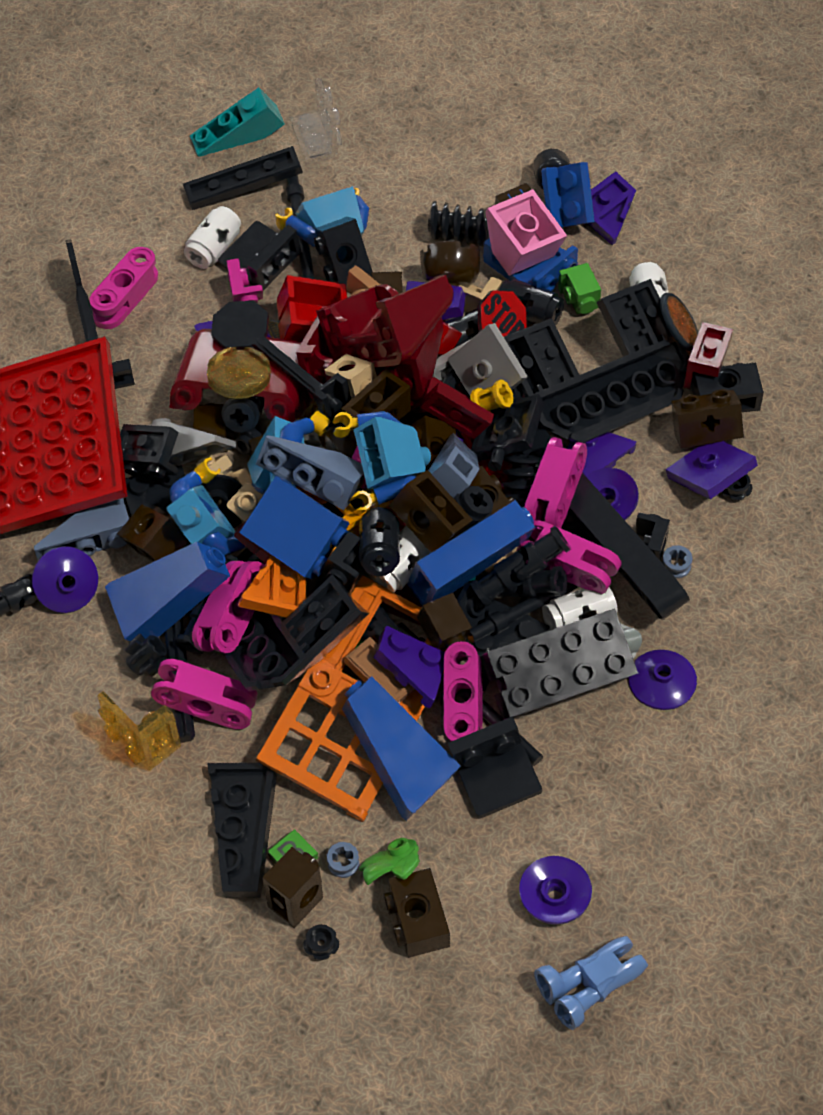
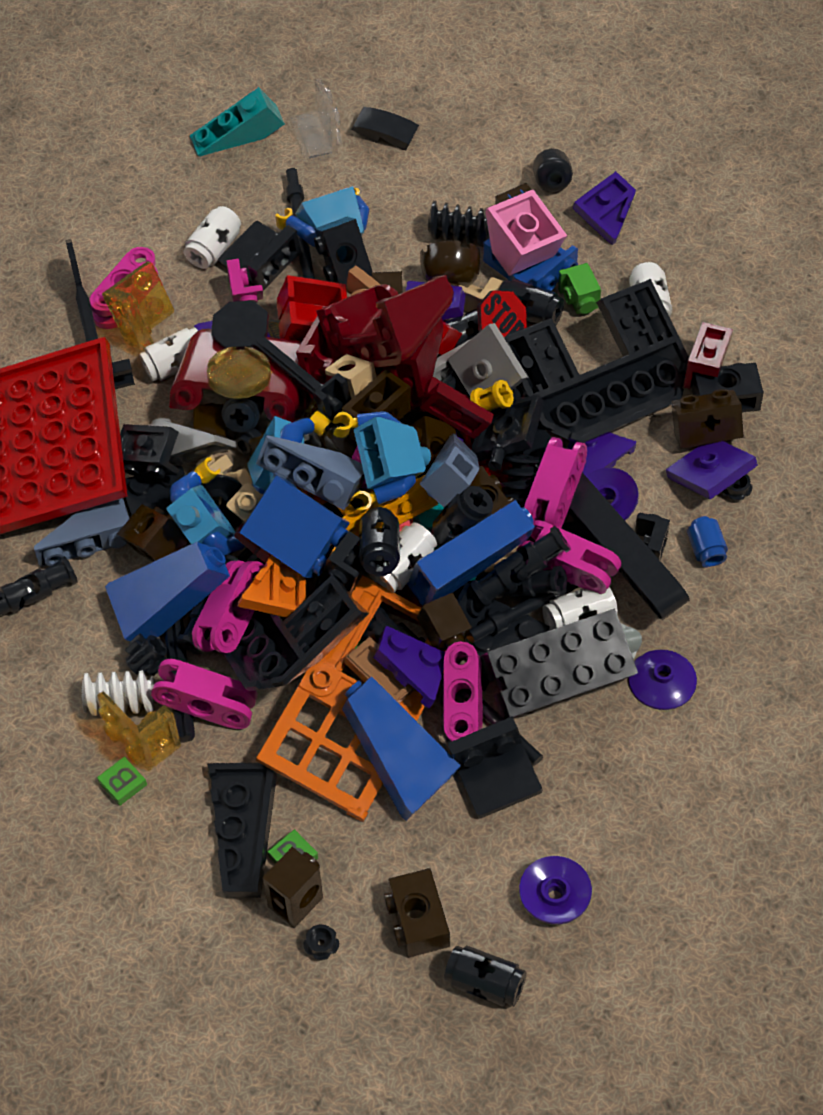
dark purple dish [32,546,99,613] -> none
black tile [183,146,303,210] -> none
sand blue bush [327,842,359,878] -> none
bright green plate [359,838,420,885] -> none
dark brown brick [389,470,473,553] -> none
medium blue piece [534,936,648,1030] -> none
blue bracket [541,162,595,227] -> none
wheel [660,293,699,352] -> none
sand blue bush [662,545,693,578] -> none
none -> white piece [82,670,154,716]
none -> bright green tile [97,756,147,806]
none -> clear yellow bracket [102,261,174,351]
none -> white piece [139,327,198,382]
none -> black slope [351,107,419,151]
none -> black piece [444,945,527,1007]
none -> blue brick [687,516,728,568]

